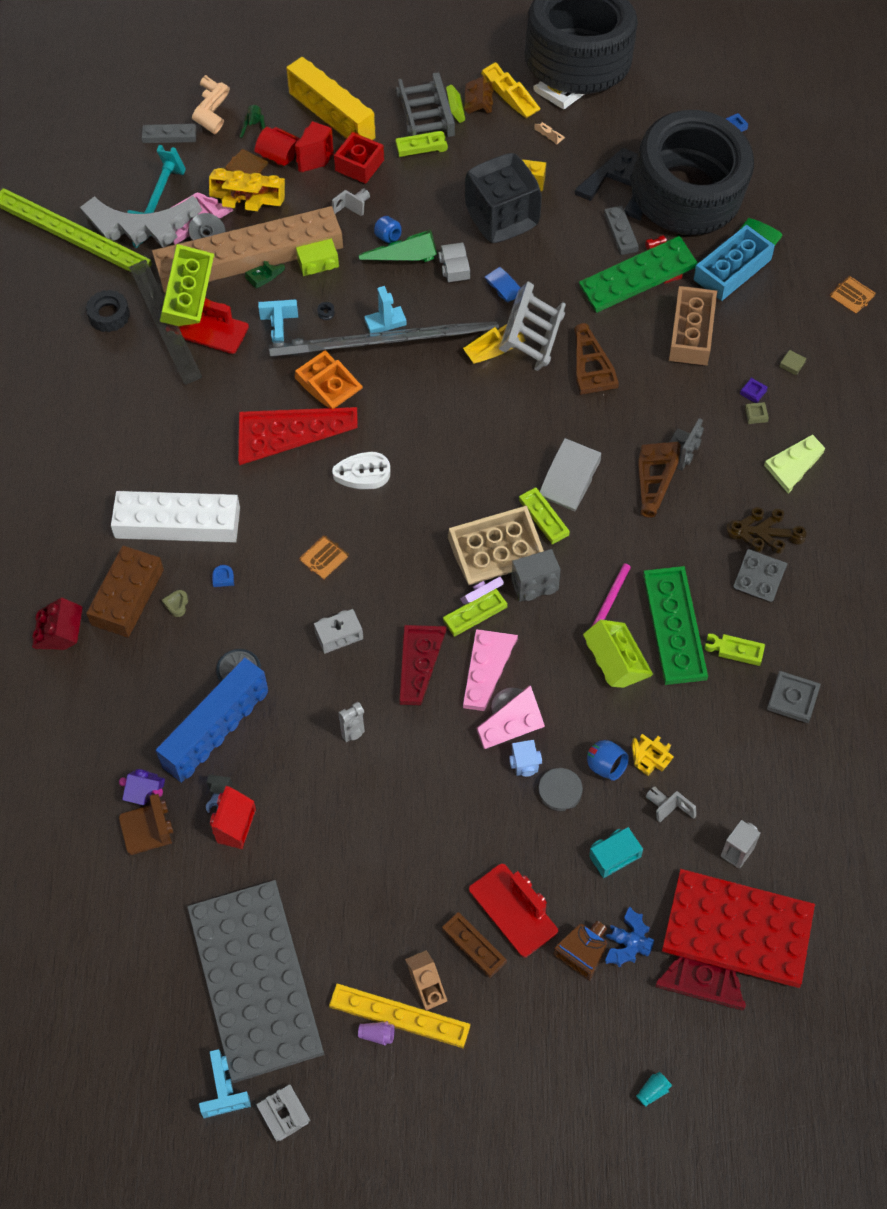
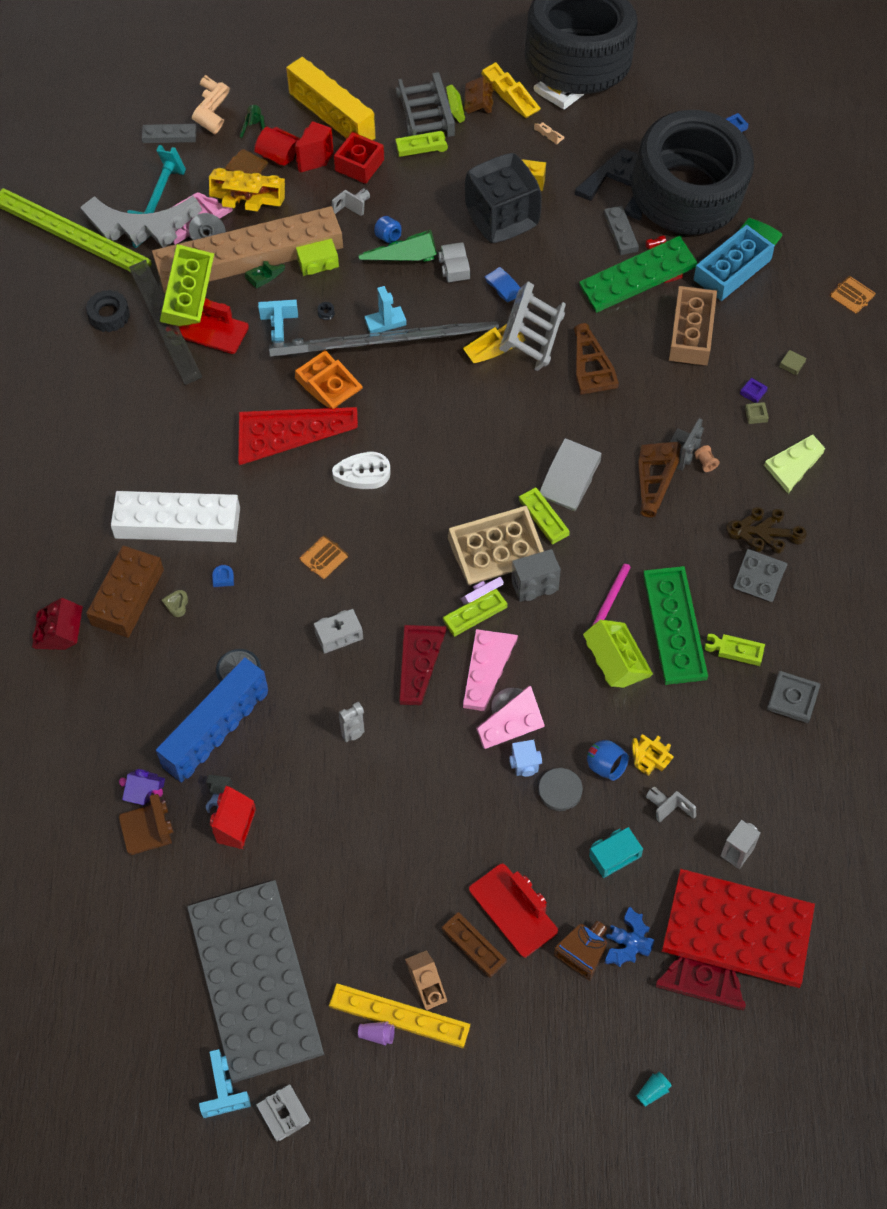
none -> nougat bush [695,445,720,472]

